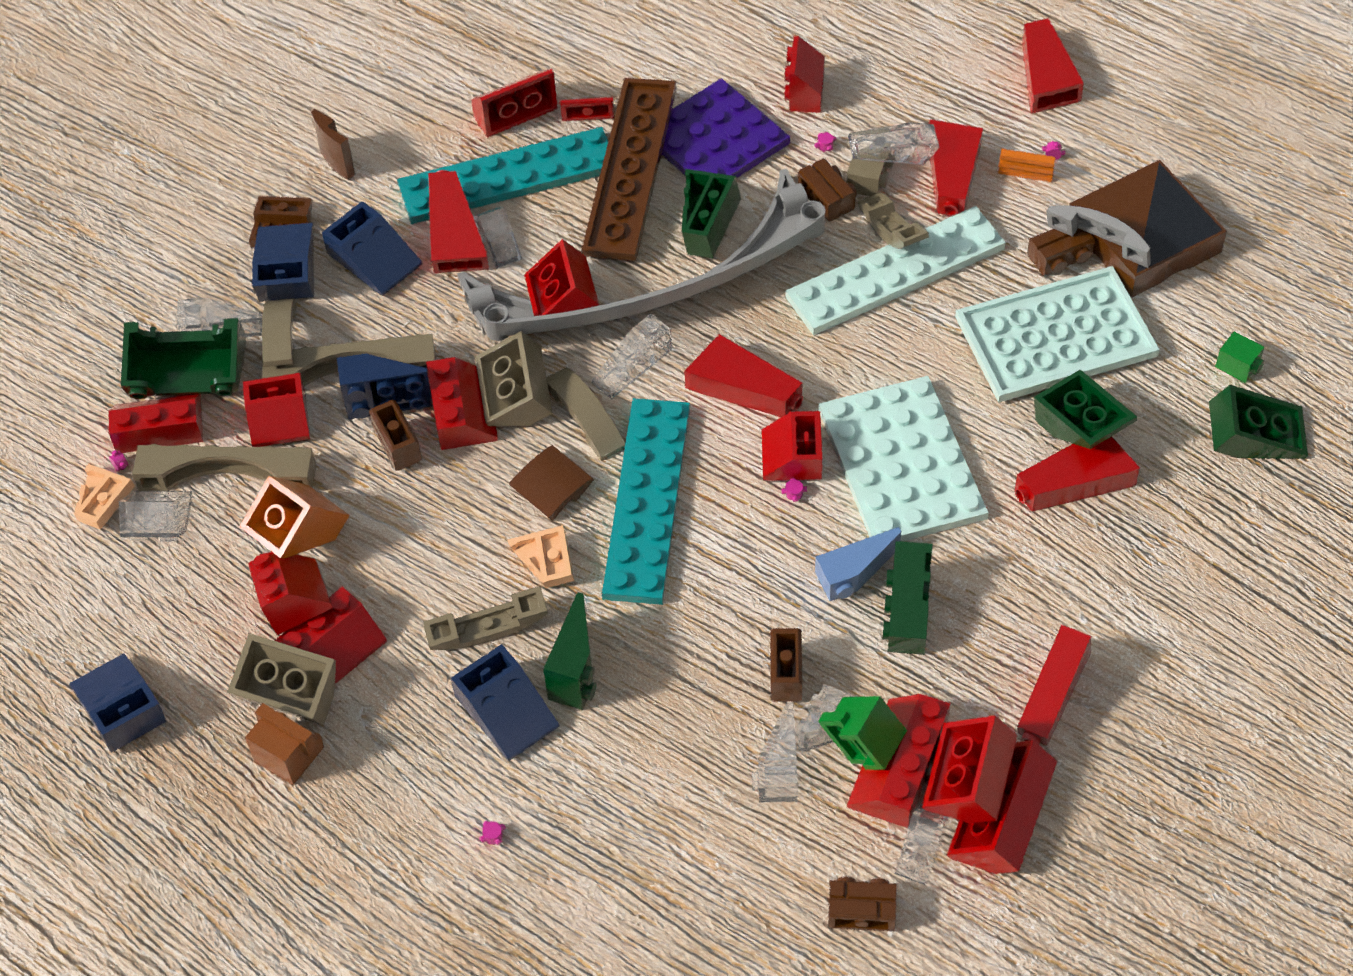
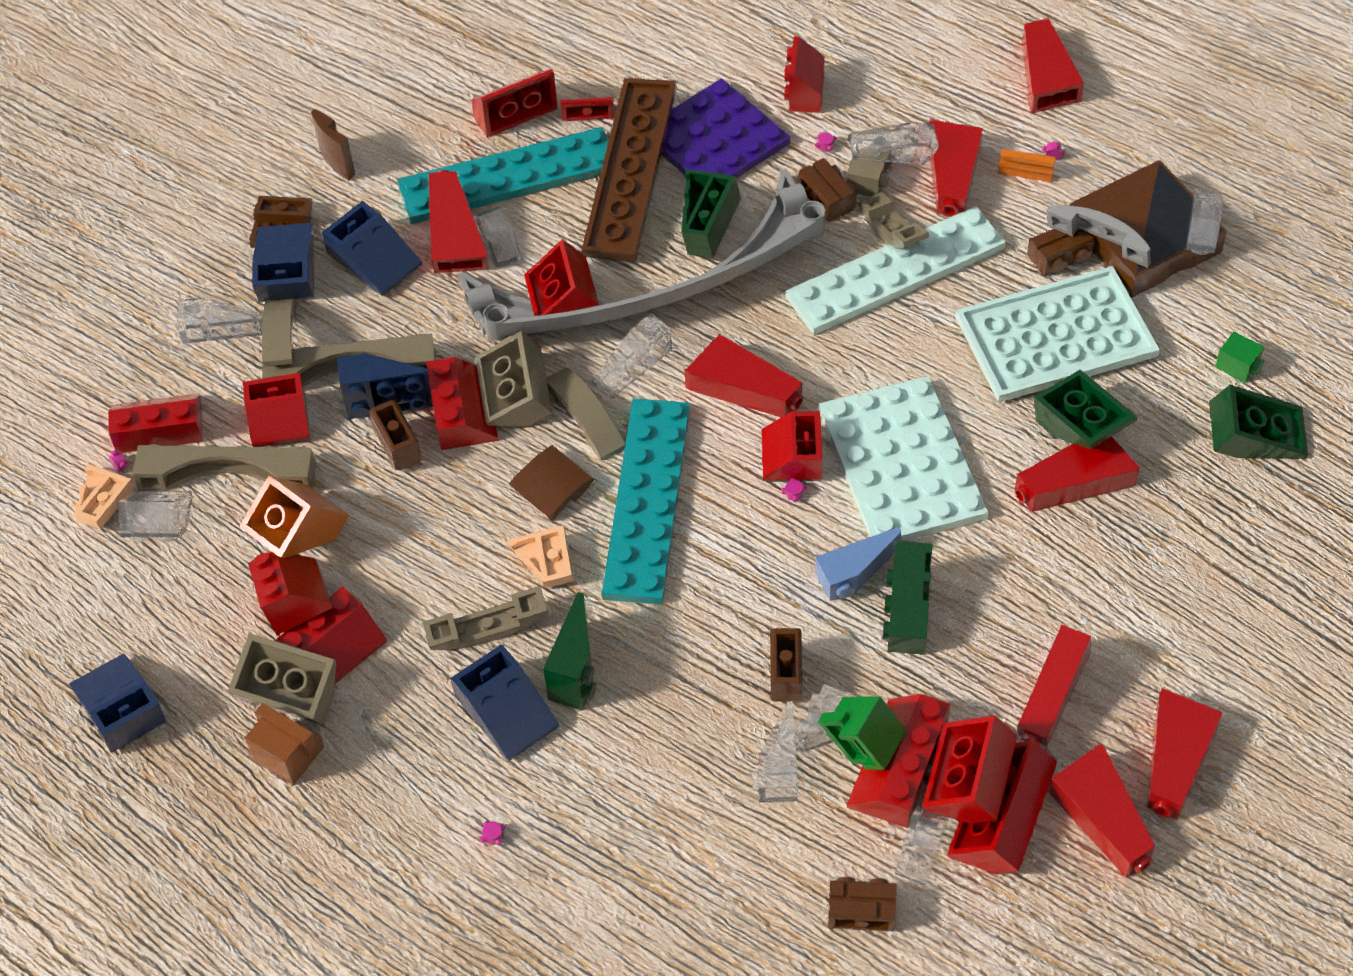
dark green windscreen [121,318,246,399] -> none
none -> red slope [1048,744,1155,878]
none -> red slope [1147,688,1223,820]
none -> clear slope [1186,189,1222,255]

